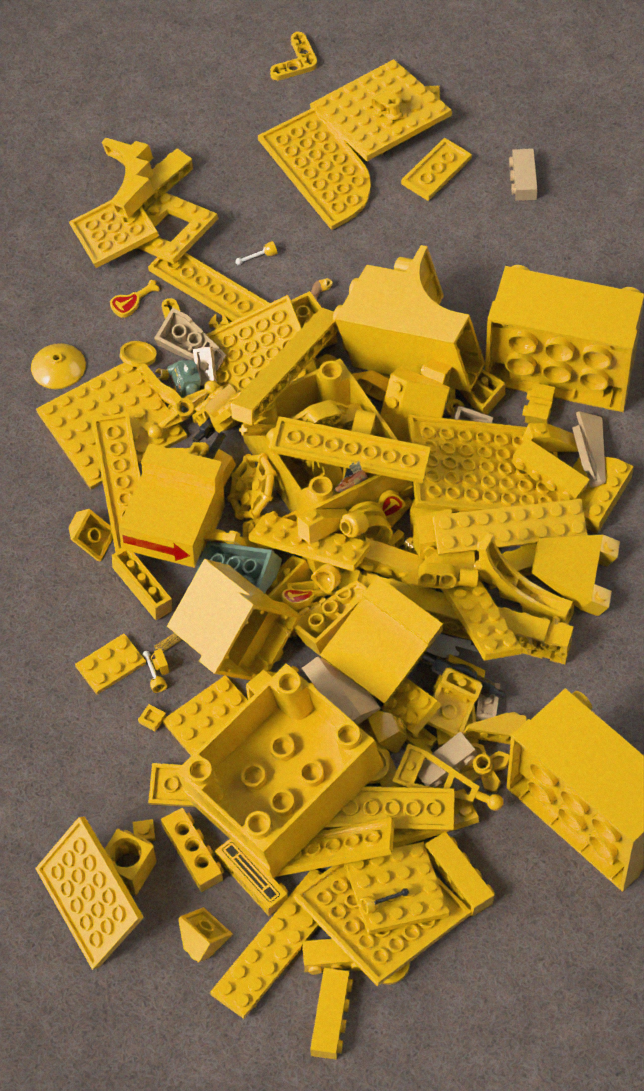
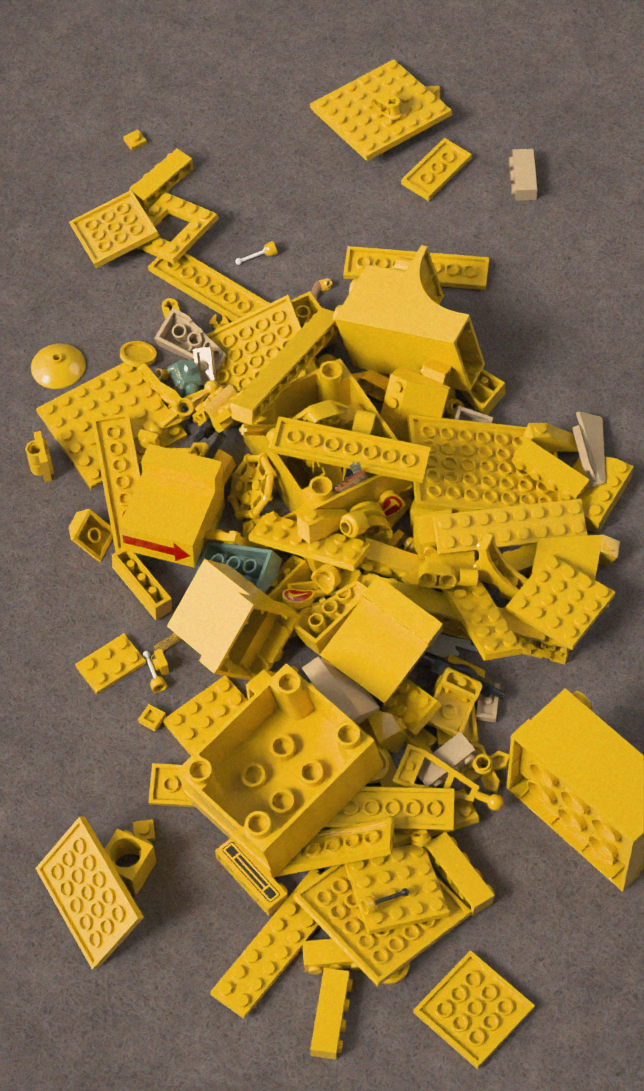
yellow arch [102,138,154,219] -> none
yellow piece [110,280,159,318] -> none
yellow brick [161,807,224,892] -> none
yellow slope [178,907,233,963] -> none
yellow plate [258,106,370,230] -> none
yellow beam [270,32,317,81] -> none
yellow slope [462,712,526,744] -> none
yellow piece [485,265,644,412] -> none
yellow brick [522,383,555,423] -> none
none -> yellow plate [25,431,54,482]
none -> yellow plate [123,130,147,151]
none -> yellow plate [138,429,160,449]
none -> yellow plate [343,246,489,290]
none -> yellow plate [410,829,431,847]
none -> yellow plate [413,950,535,1069]
none -> yellow plate [505,554,616,650]

